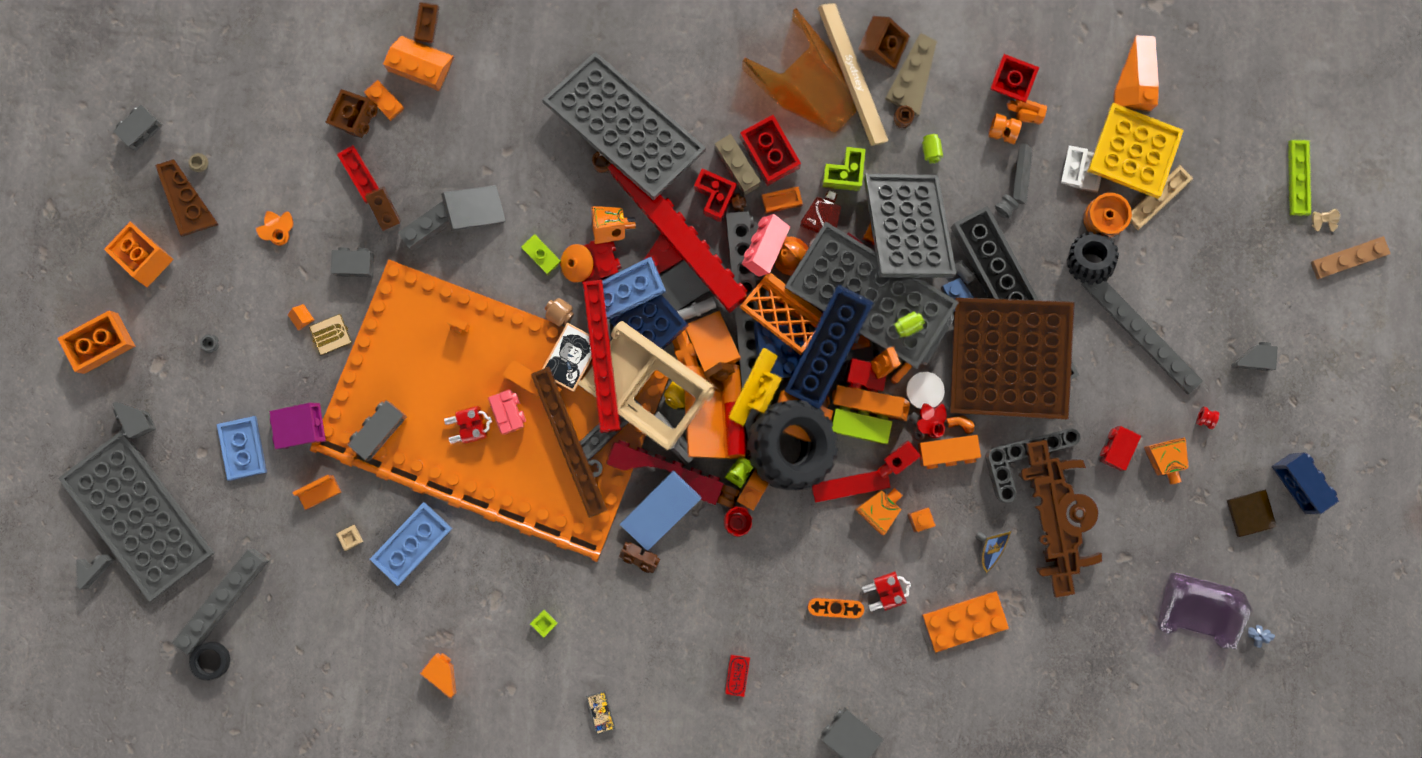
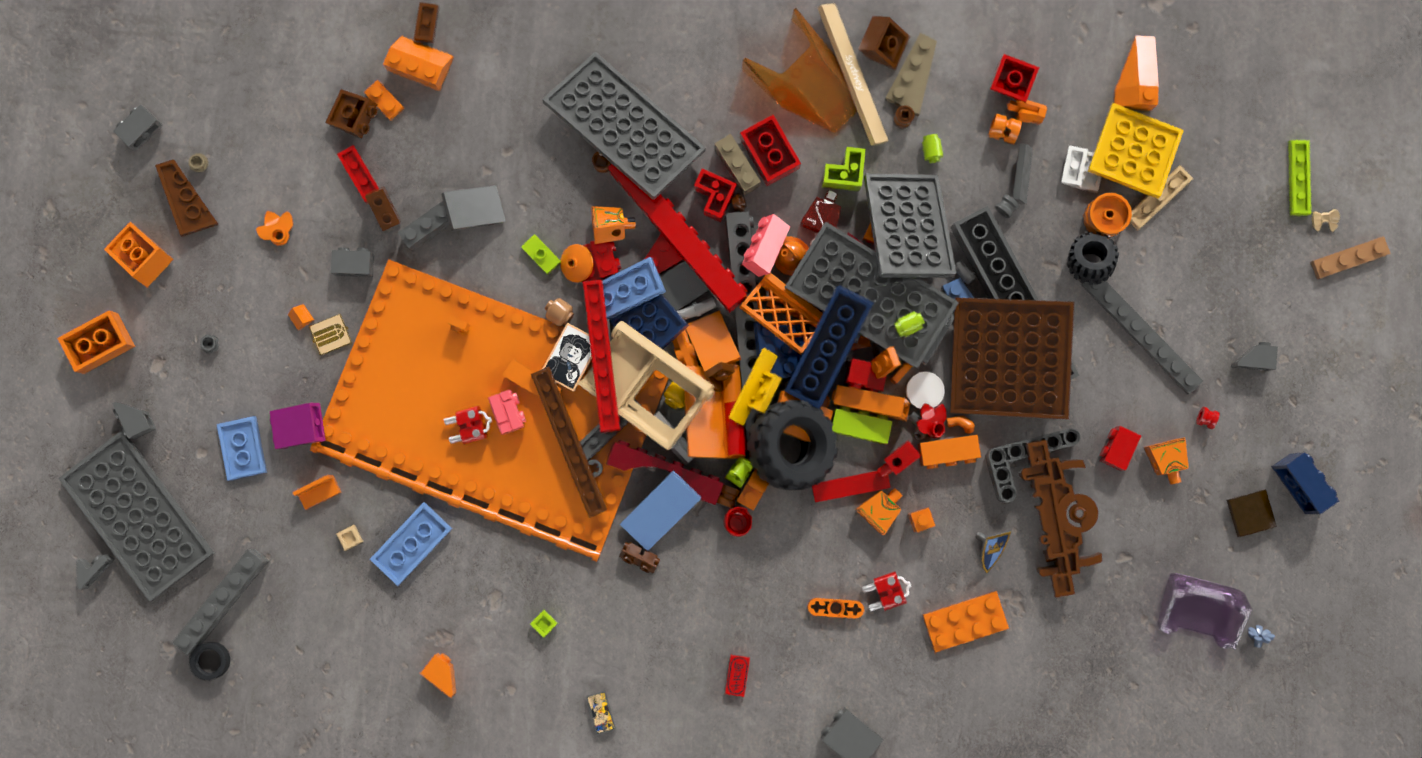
dark grey brick [348,400,407,461] -> none
orange tile [761,186,803,214] -> none

